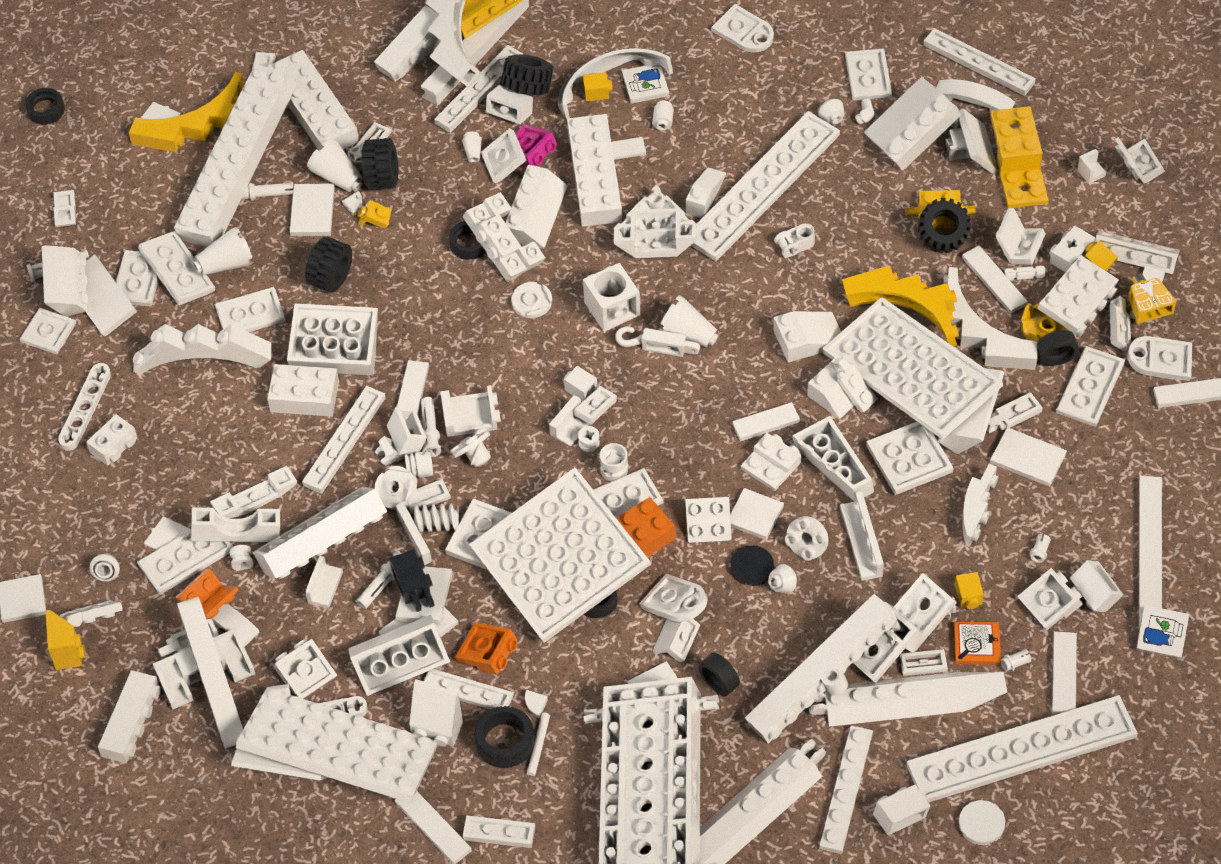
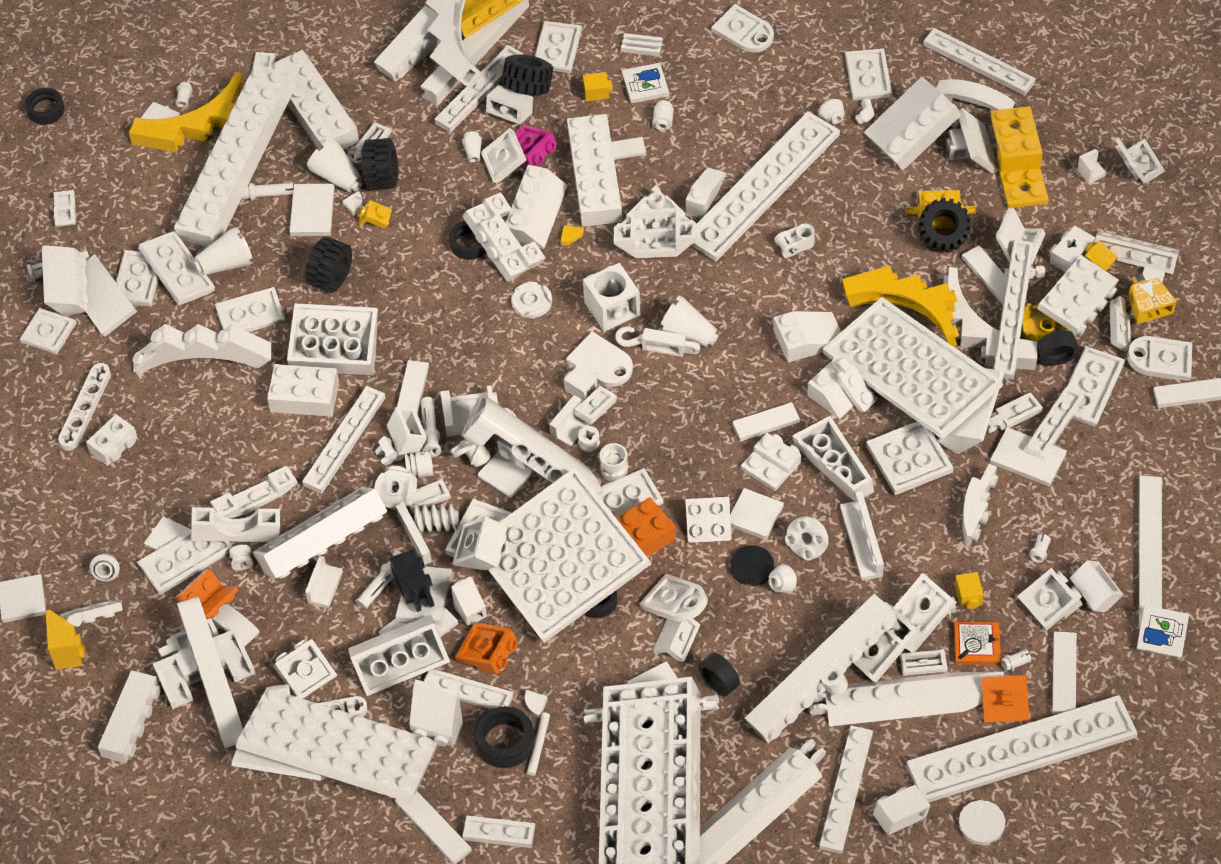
white windscreen [558,48,673,120] -> none
none -> white pin [176,82,193,107]
none -> white slope [451,576,487,627]
none -> white slope [453,516,507,570]
none -> white panel [462,395,603,494]
none -> white bracket [478,437,535,498]
none -> white tile [535,21,582,73]
none -> yellow tile [561,226,584,246]
none -> white tile [566,332,633,387]
none -> white tile [621,33,663,56]
none -> orange piece [981,675,1029,723]
none -> white tile [994,240,1034,380]
none -> white tile [1024,387,1085,460]

